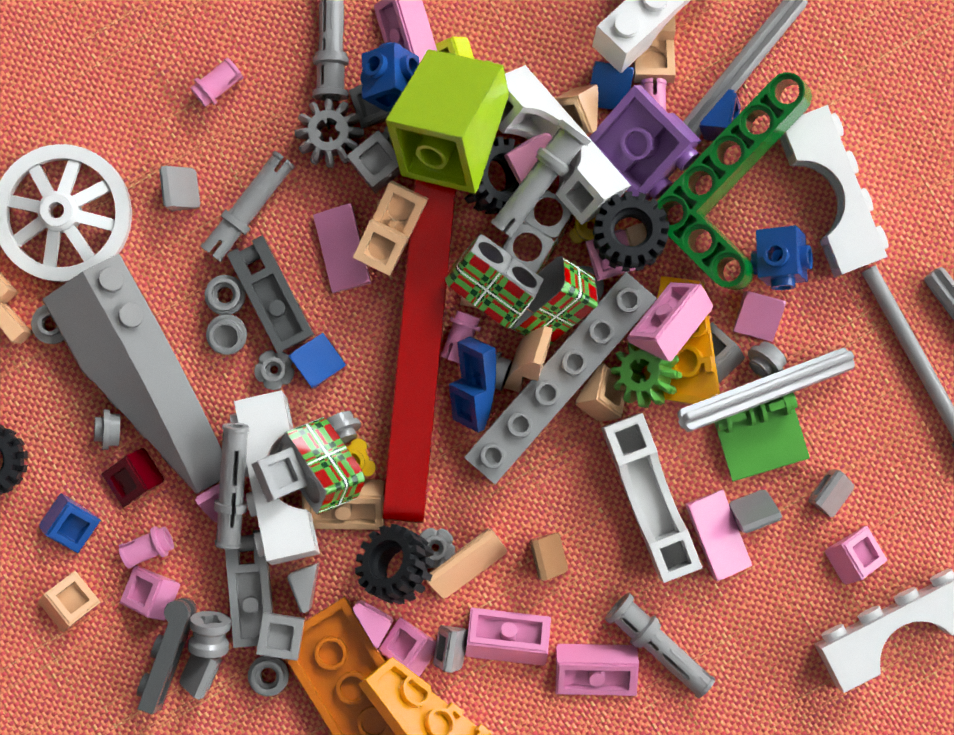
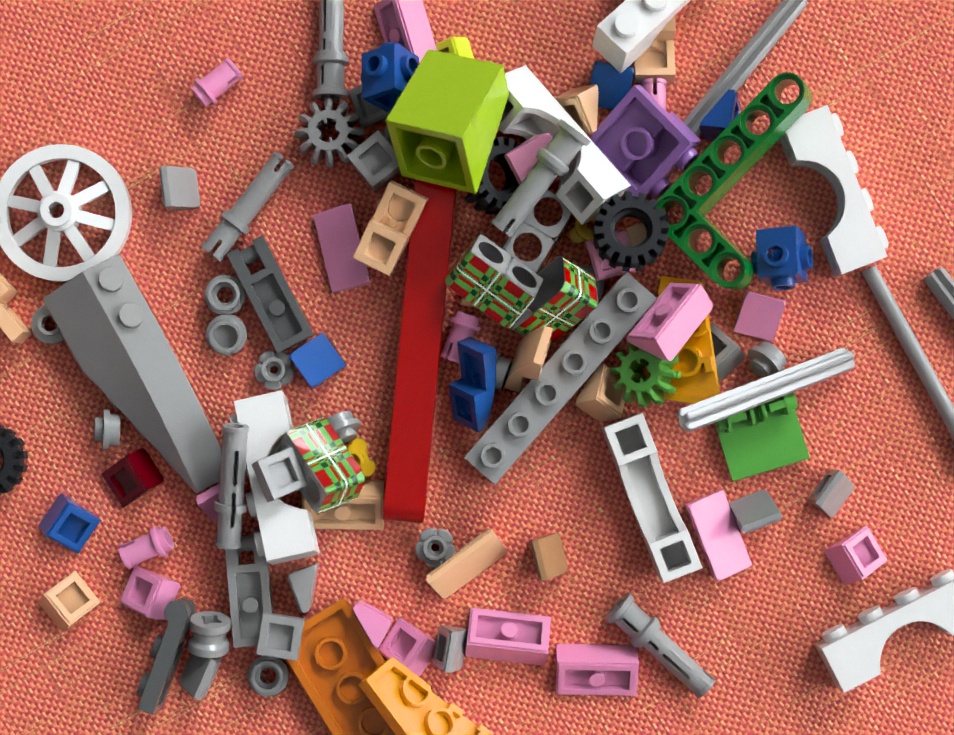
black tyre [355,524,435,605] -> none

